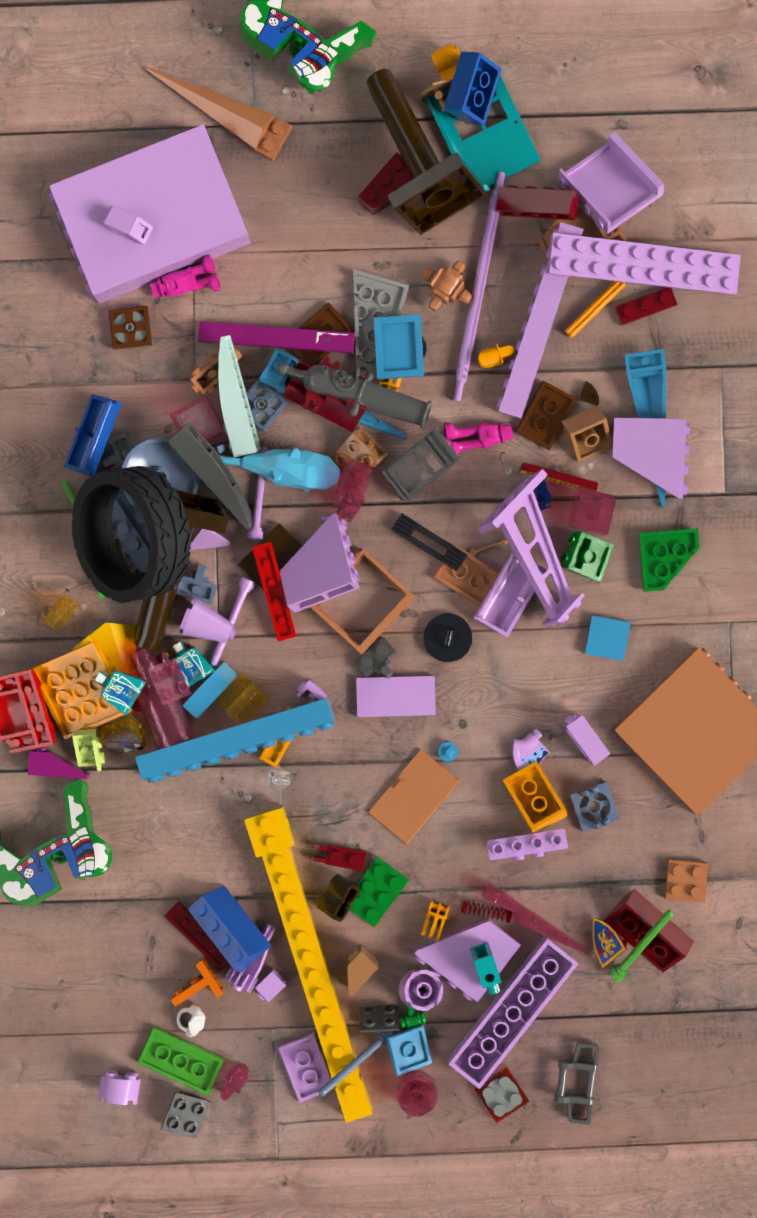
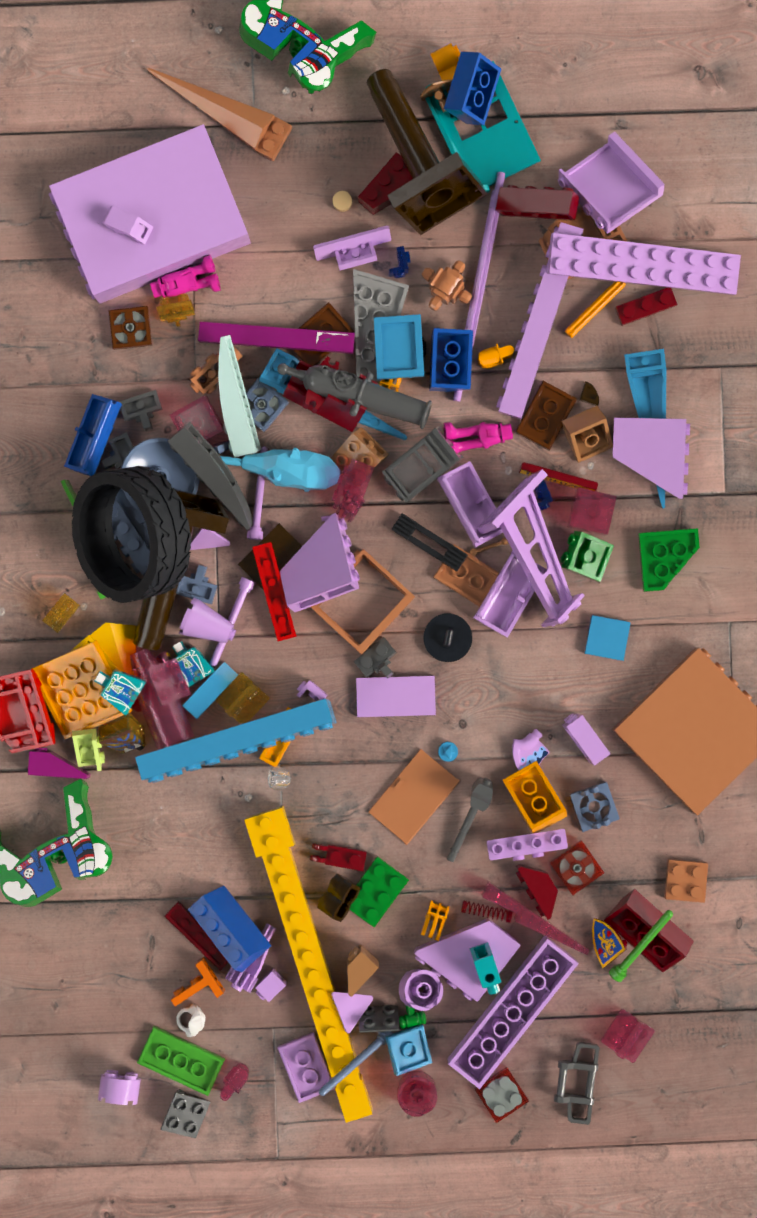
none -> dark grey hinge [120,390,163,431]
none -> clear yellow hips [157,294,195,327]
none -> lavender bracket [313,226,391,271]
none -> lavender piece [331,992,373,1033]
none -> tan tile [333,191,352,212]
none -> clear blue bracket [389,246,411,278]
none -> blue slope [429,328,473,392]
none -> lavender container [437,461,503,548]
none -> dark grey piece [447,777,493,862]
none -> dark red slope [516,864,558,920]
none -> clear red piece [549,840,604,896]
none -> clear pink bracket [601,1009,655,1063]

